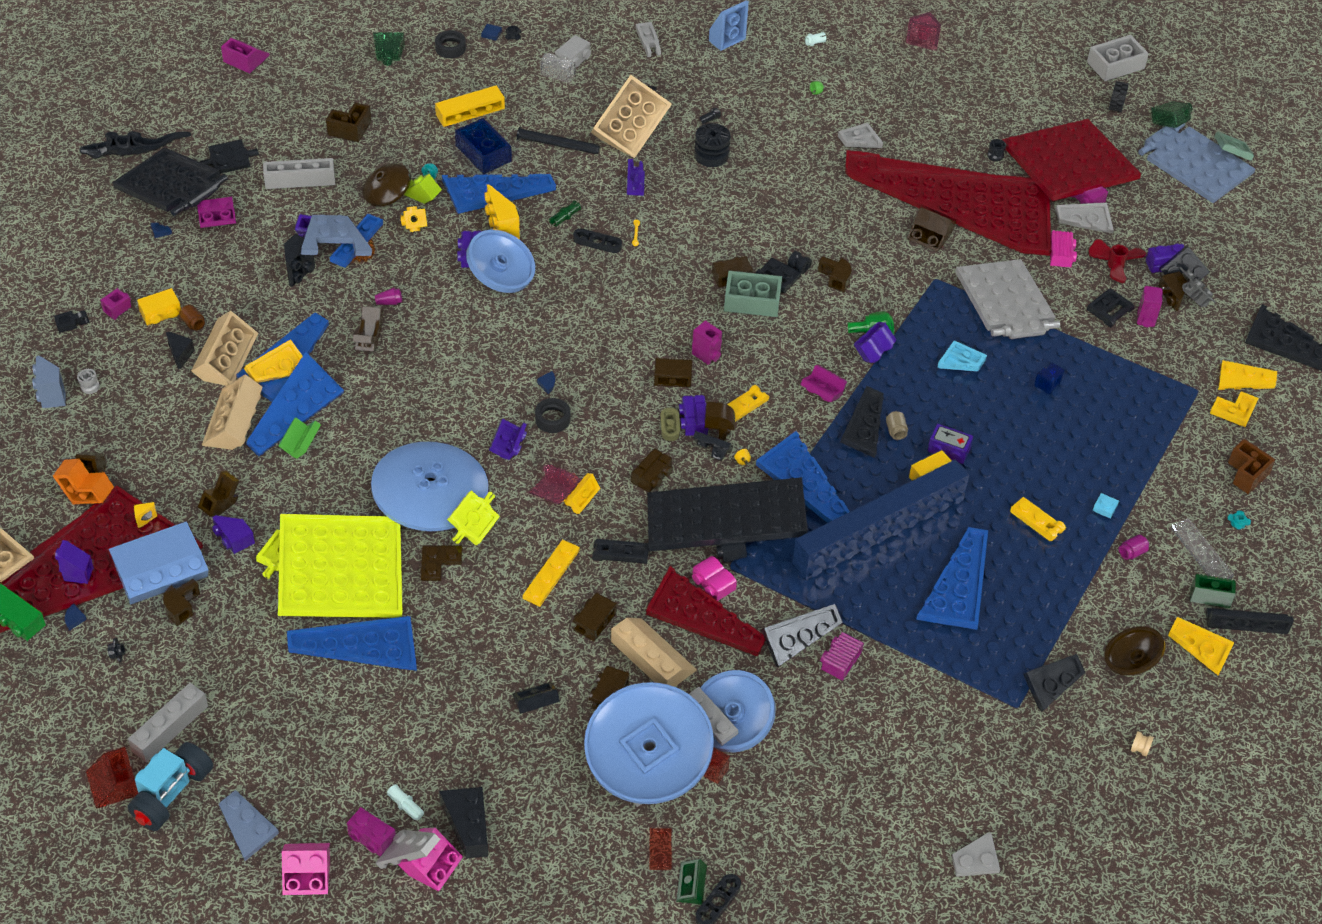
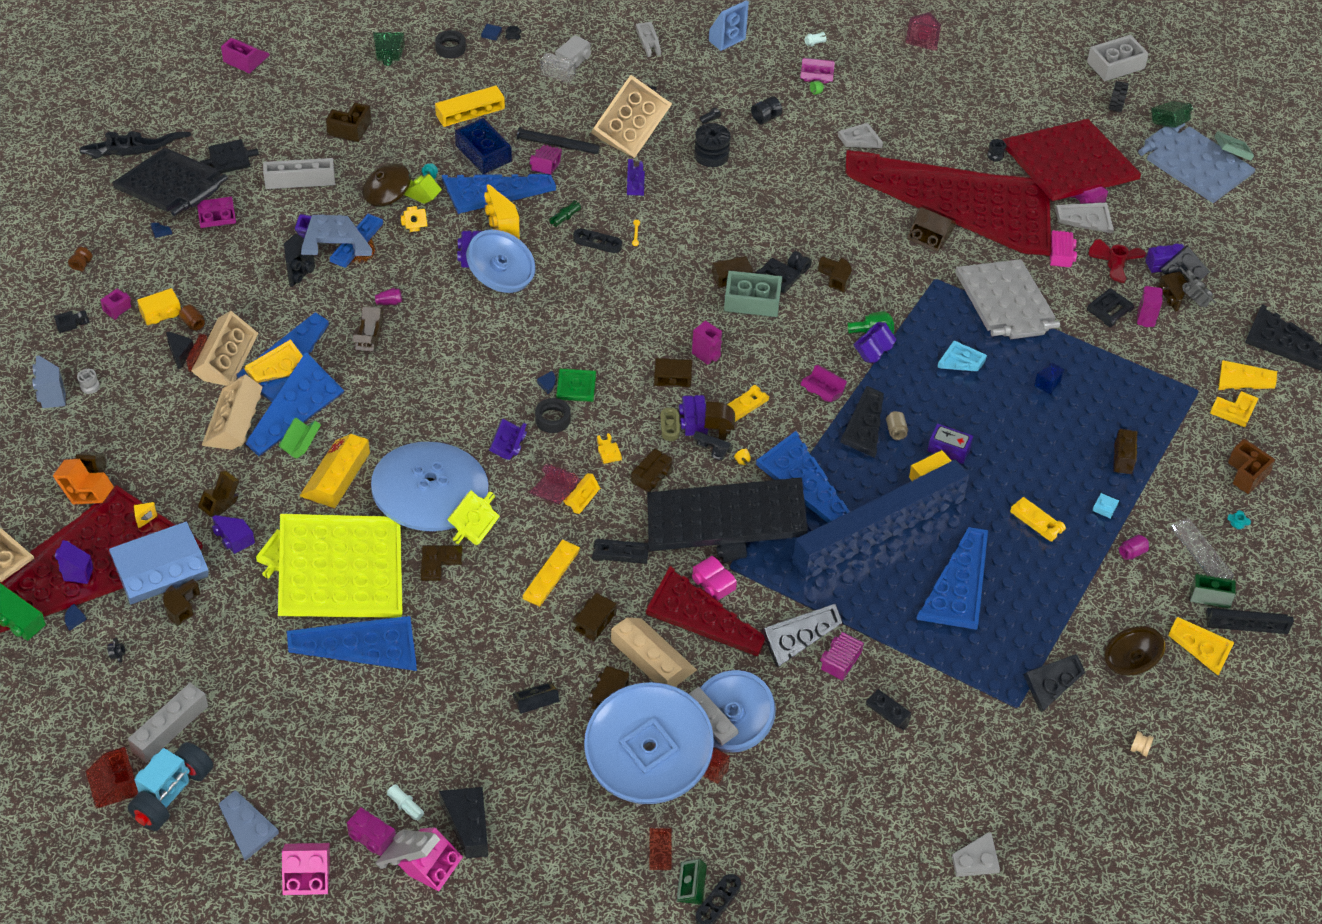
none -> reddish brown wheel [68,247,93,272]
none -> clear red tile [186,334,207,373]
none -> yellow slope [300,434,370,508]
none -> magenta brick [530,144,562,175]
none -> green tile [556,369,596,402]
none -> yellow plate [597,433,622,464]
none -> black wheel [751,96,782,125]
none -> magenta bracket [800,58,835,83]
none -> black bracket [866,689,911,731]
none -> dark brown brick [1113,429,1137,474]

